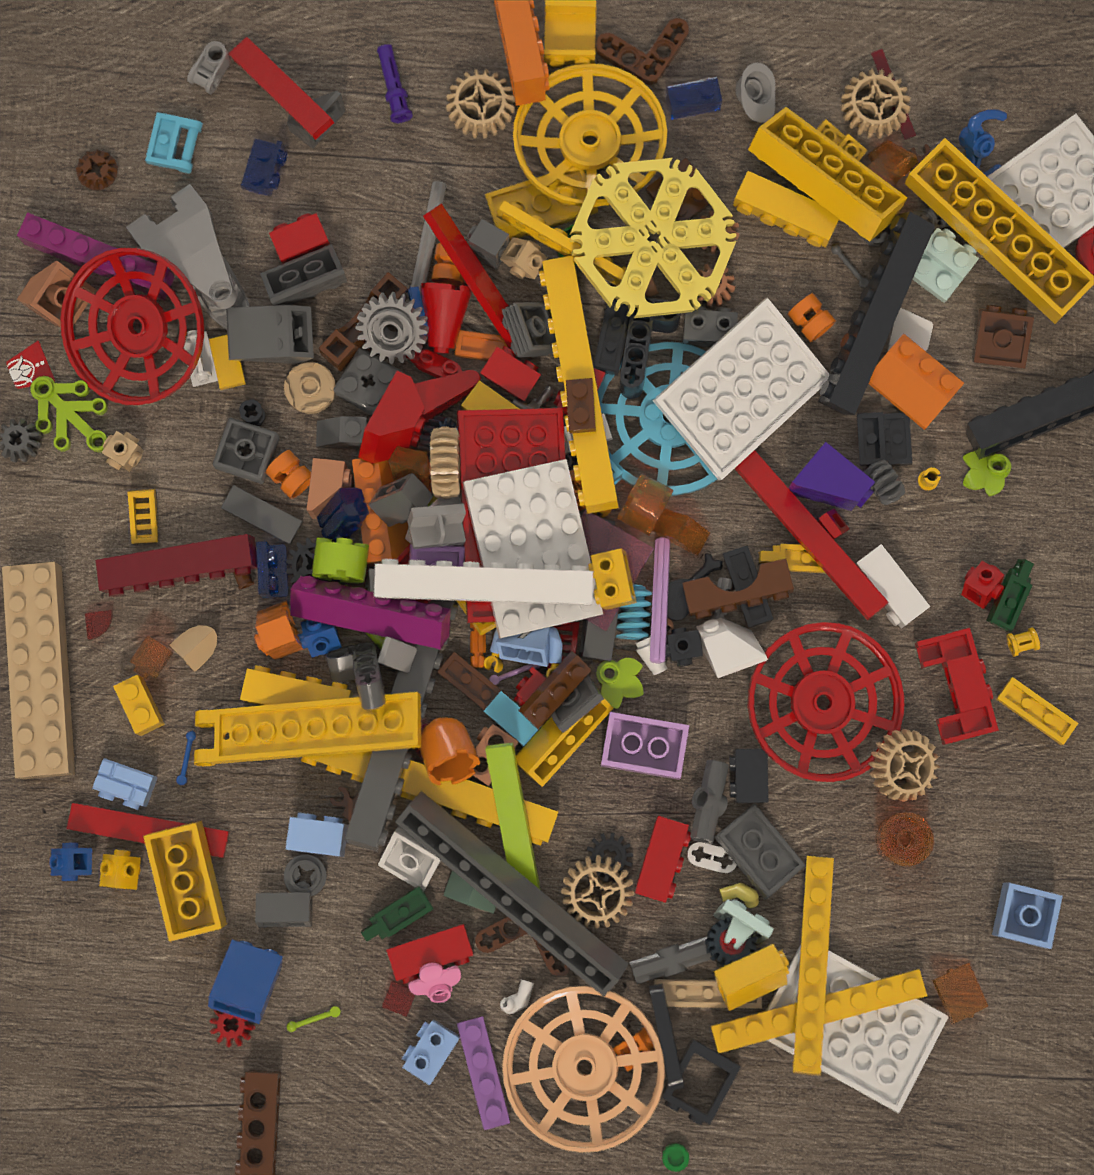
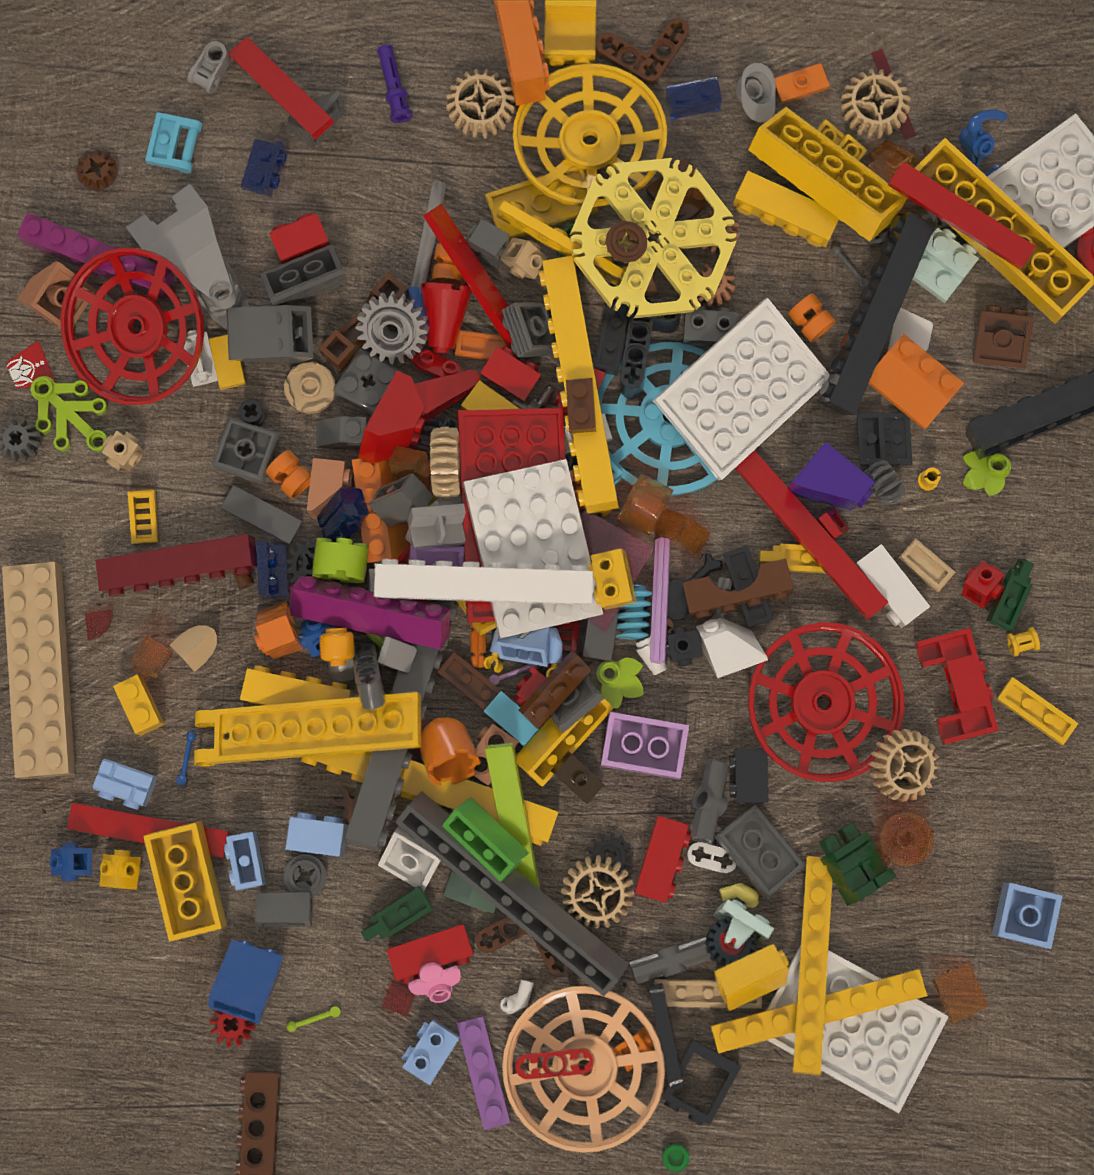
none -> light blue brick [224,832,267,890]
none -> light orange head [319,628,355,666]
none -> bright green brick [442,797,529,882]
none -> red beam [515,1048,595,1080]
none -> dark brown plate [551,751,604,804]
none -> reddish brown gear [605,221,647,264]
none -> orange plate [775,63,830,105]
none -> dark green hips [819,822,897,906]
none -> red tile [888,161,1036,270]
none -> tan tile [898,538,956,593]

